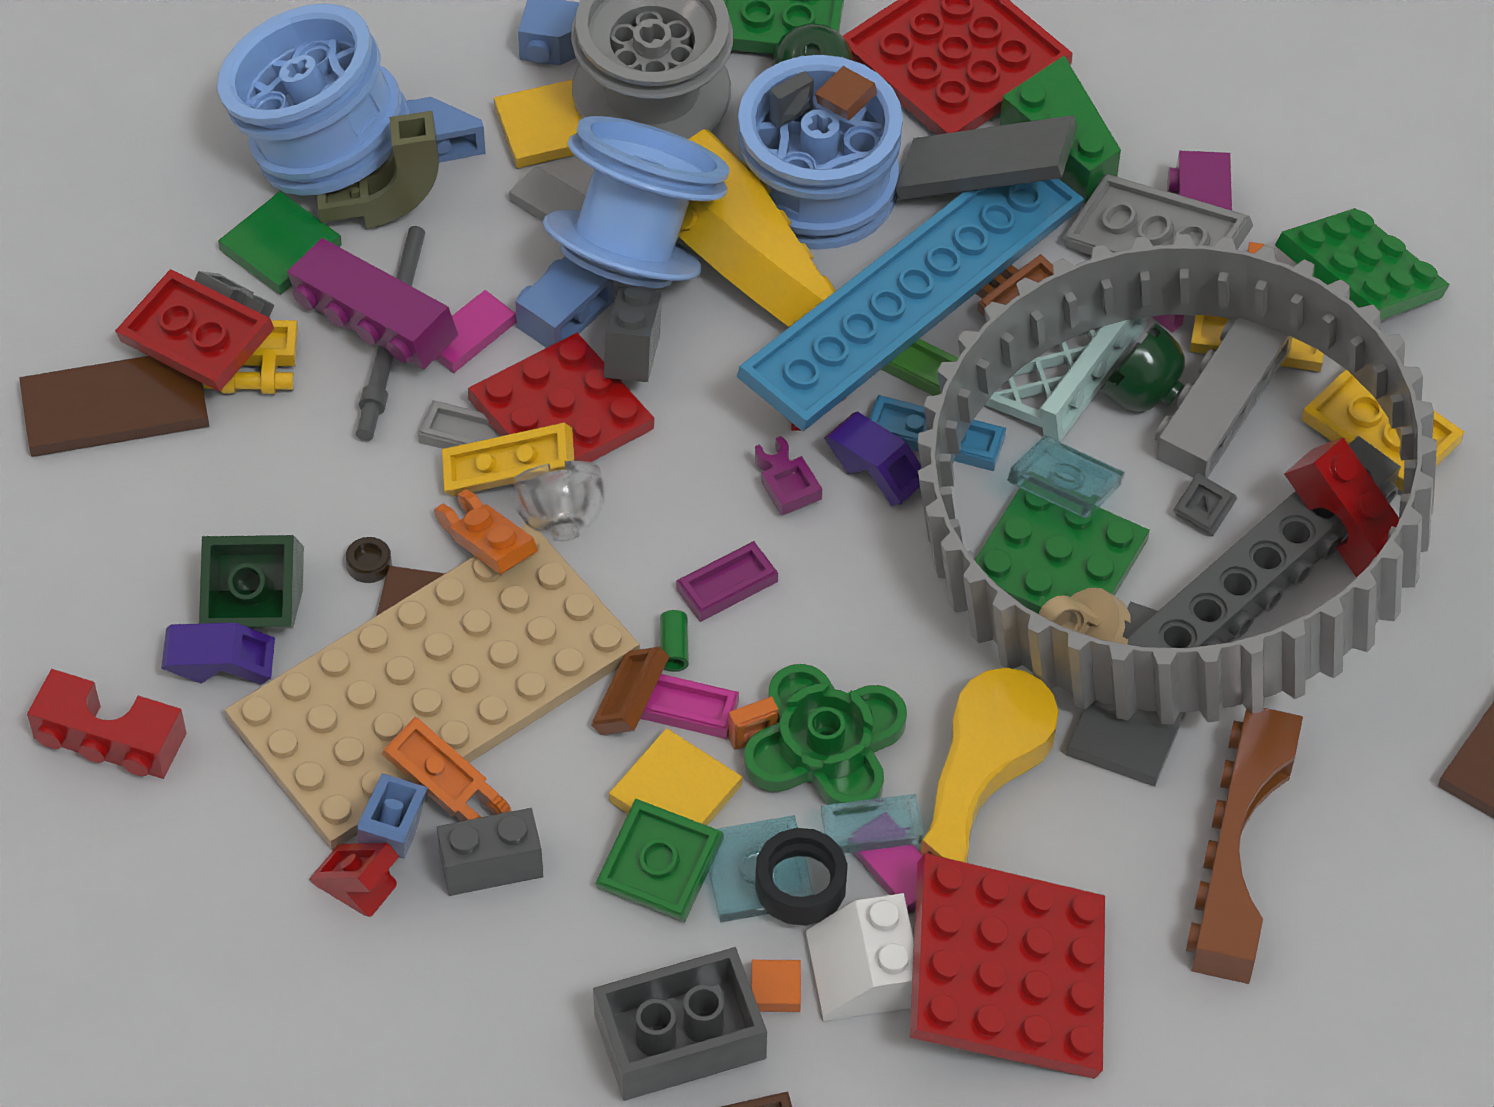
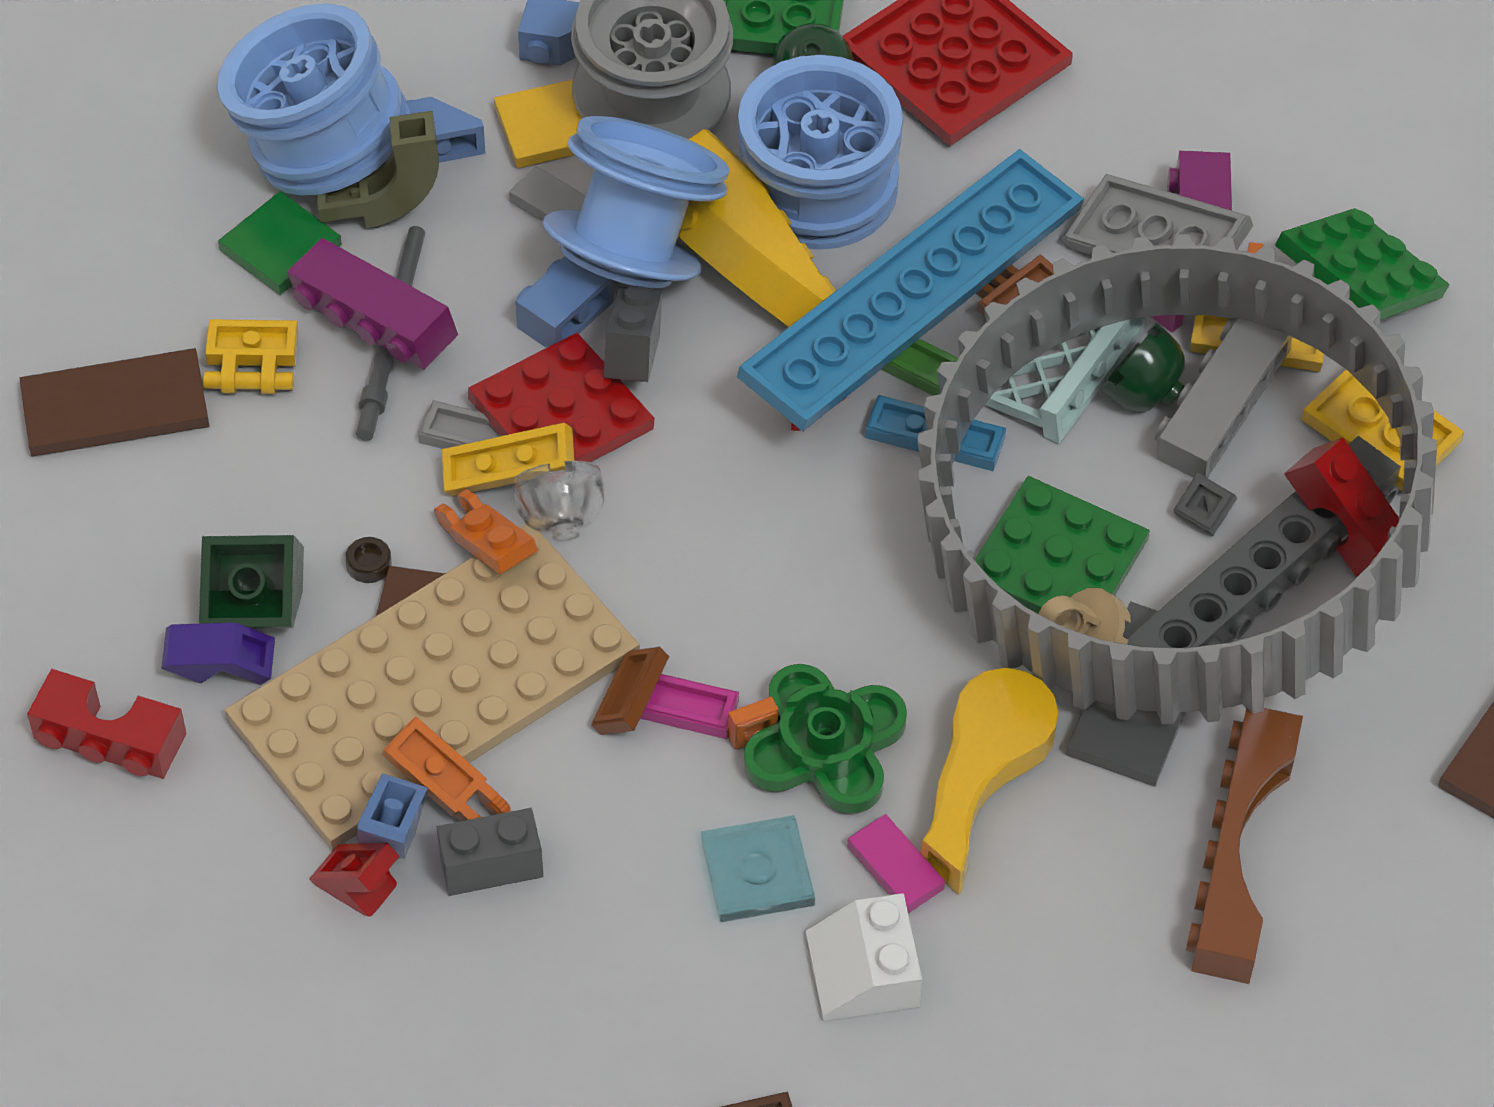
red plate [115,269,274,392] -> none
dark grey plate [194,271,275,317] -> none
dark pink tile [435,290,516,373] -> none
dark grey brick [593,947,767,1101] -> none
green tile [595,798,724,923] -> none
yellow tile [609,728,742,826] -> none
green piece [660,610,689,672] -> none
magenta tile [676,541,778,622] -> none
orange tile [751,959,801,1012] -> none
magenta plate [755,436,823,515] -> none
black tyre [755,828,848,926] -> none
dark grey tile [770,71,814,128] -> none
dark orange tile [815,66,877,121] -> none
clear light blue tile [821,794,924,853] -> none
dark purple slope [824,411,922,506] -> none
dark grey tile [895,115,1078,200] -> none
red plate [909,853,1105,1079] -> none
green wedge [1000,55,1121,204] -> none
clear light blue tile [1007,435,1125,518] -> none

